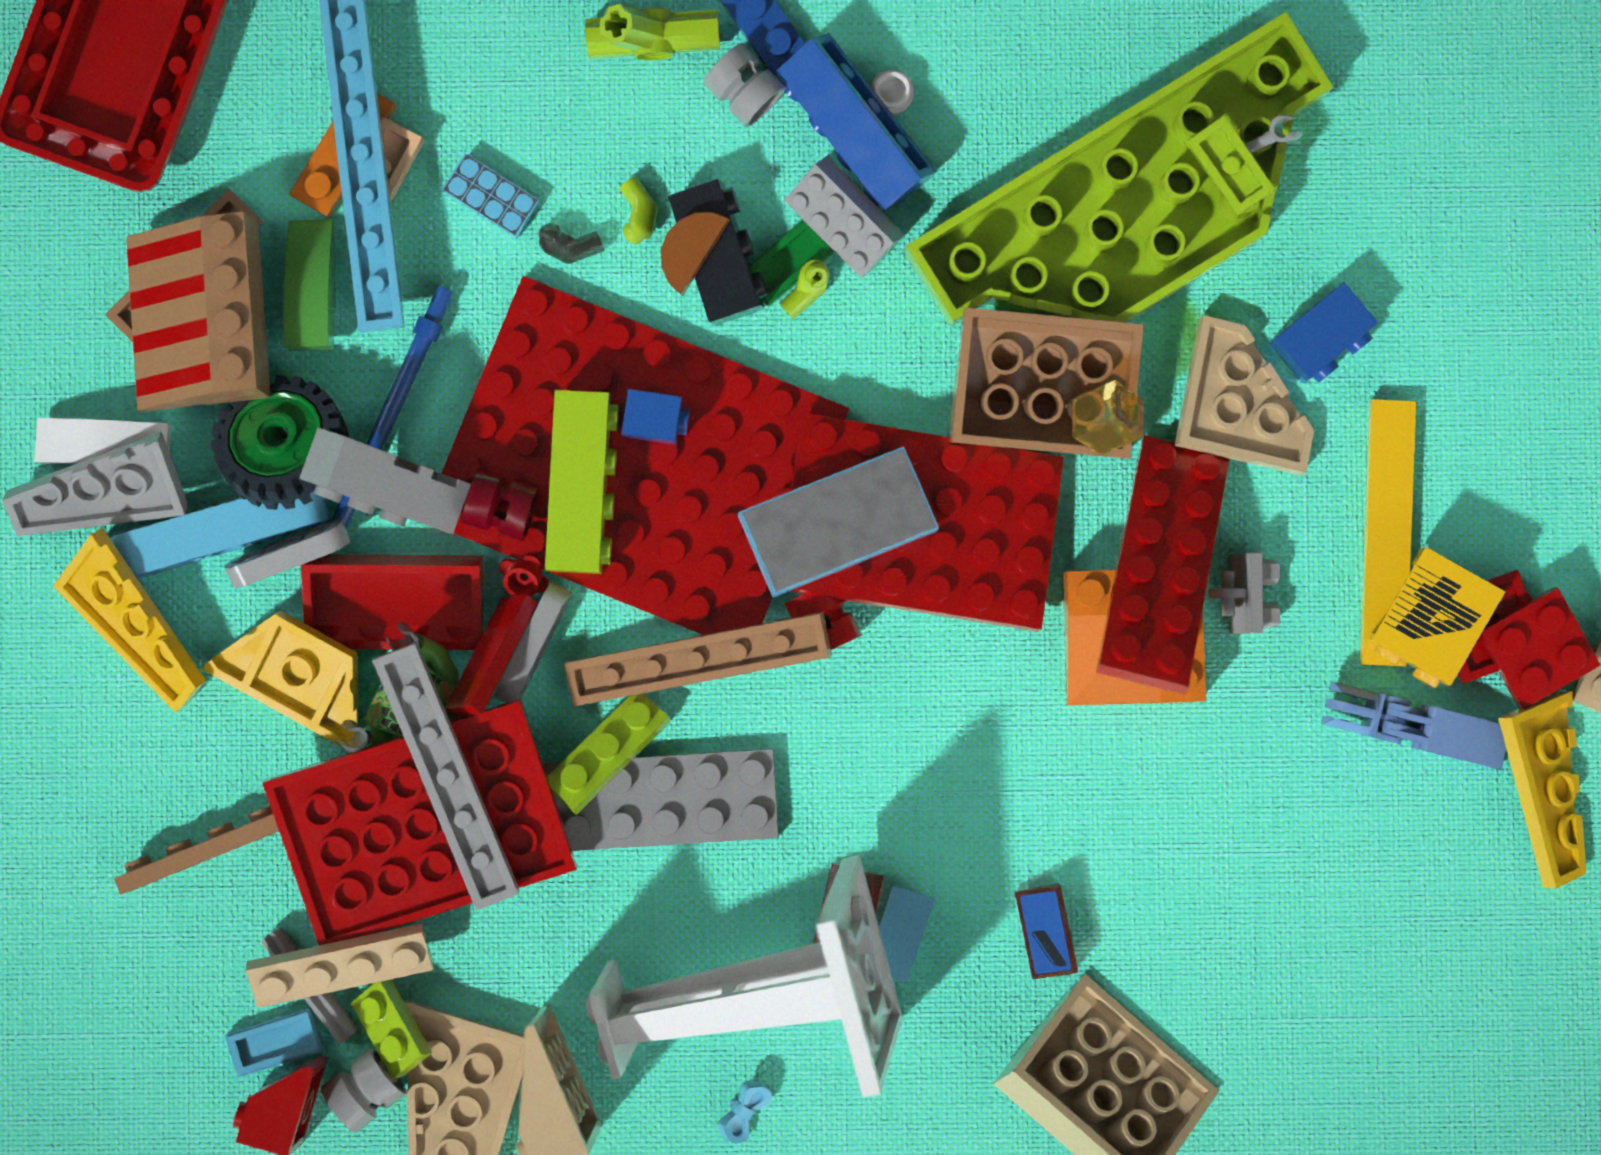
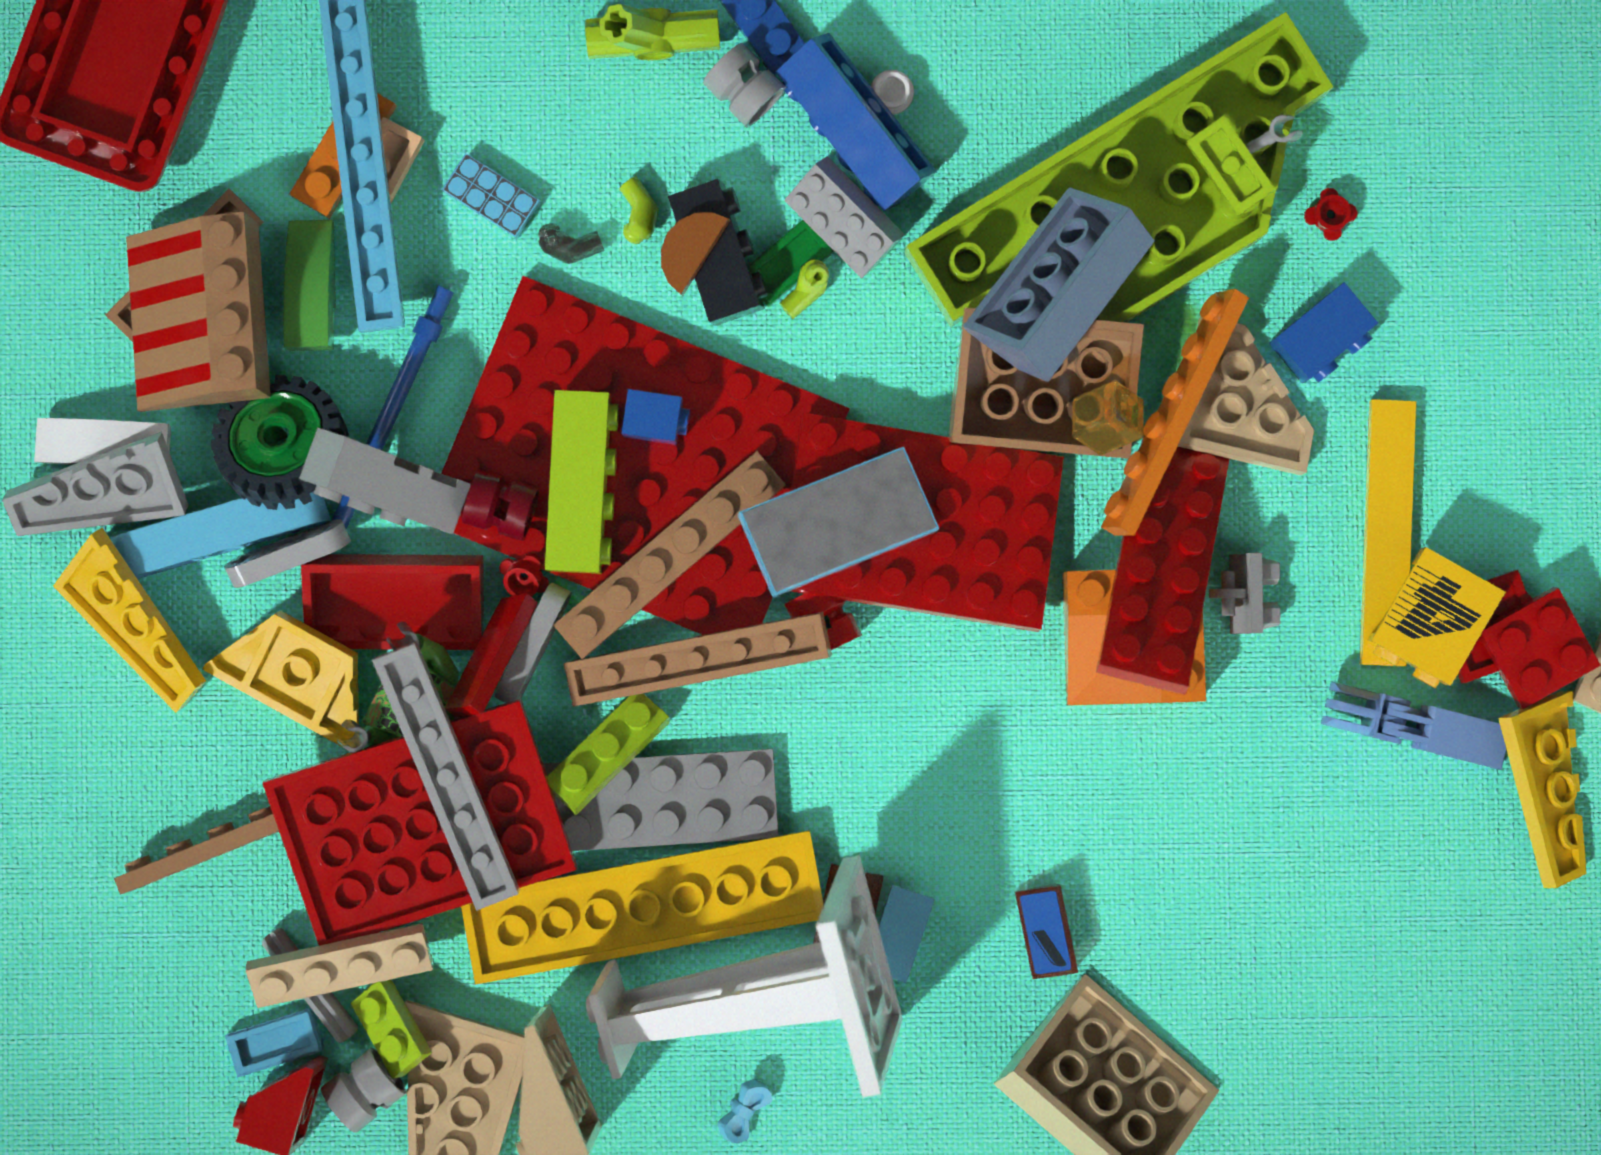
none -> yellow plate [461,830,824,985]
none -> medium nougat plate [553,451,786,659]
none -> sand blue slope [963,187,1155,382]
none -> orange plate [1101,289,1249,536]
none -> red plate [1304,188,1357,241]

